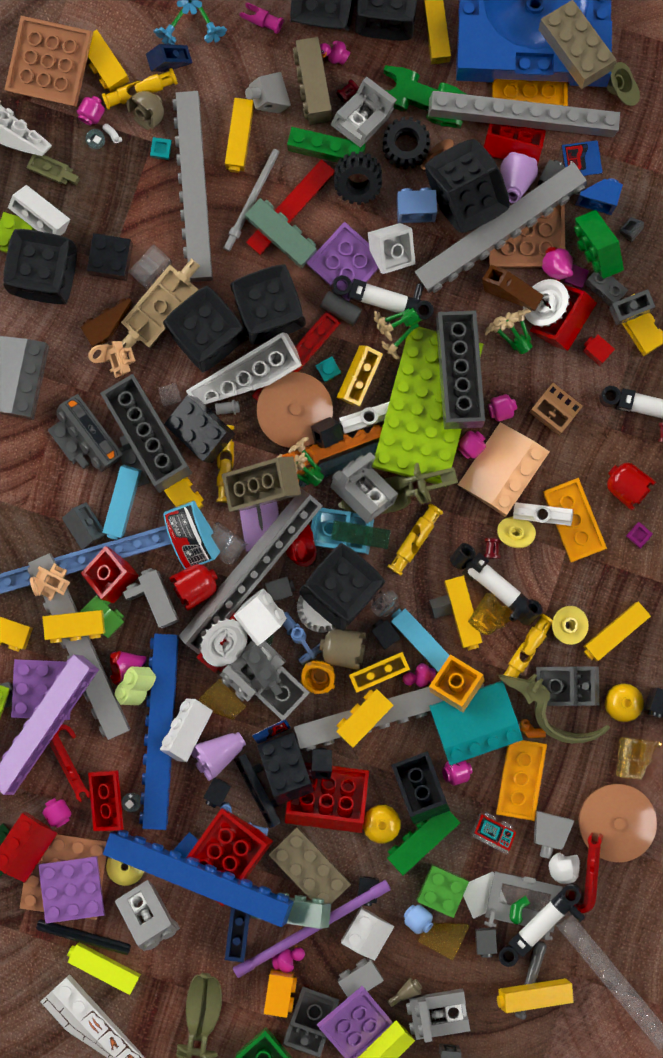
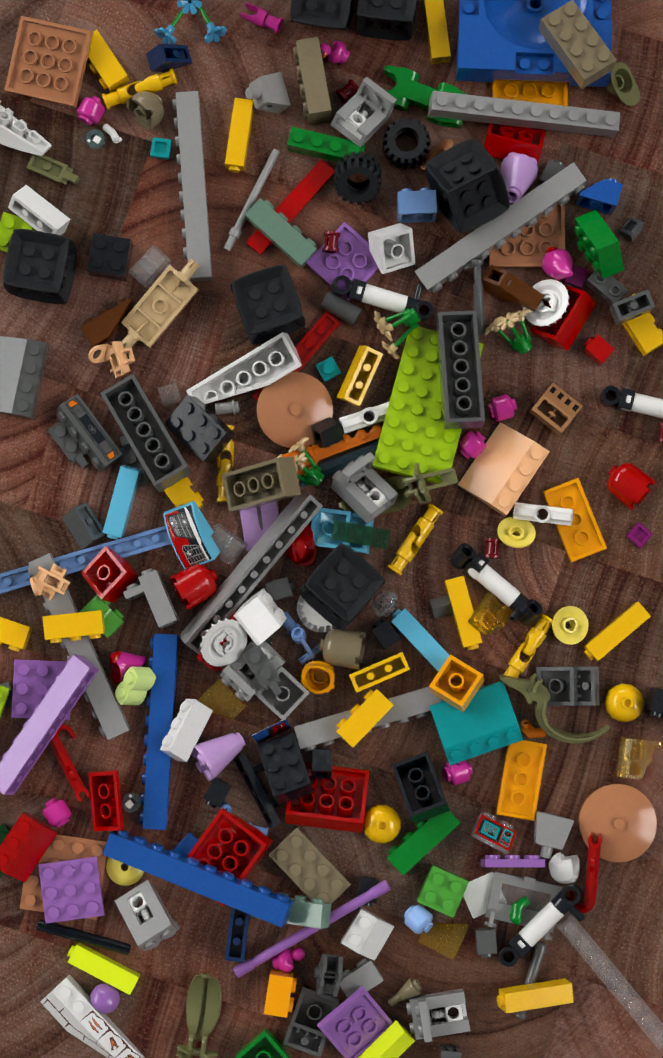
black piece [163,285,247,373] -> none
dark pink animal [402,663,436,687] -> none
sticker [562,140,602,176] -> none
none -> medium lavender hair [90,983,120,1014]
none -> dark grey hinge [314,953,343,997]
none -> dark red bush [322,231,340,254]
none -> dark grey piece [472,259,485,335]
none -> medium lavender plate [481,855,545,867]

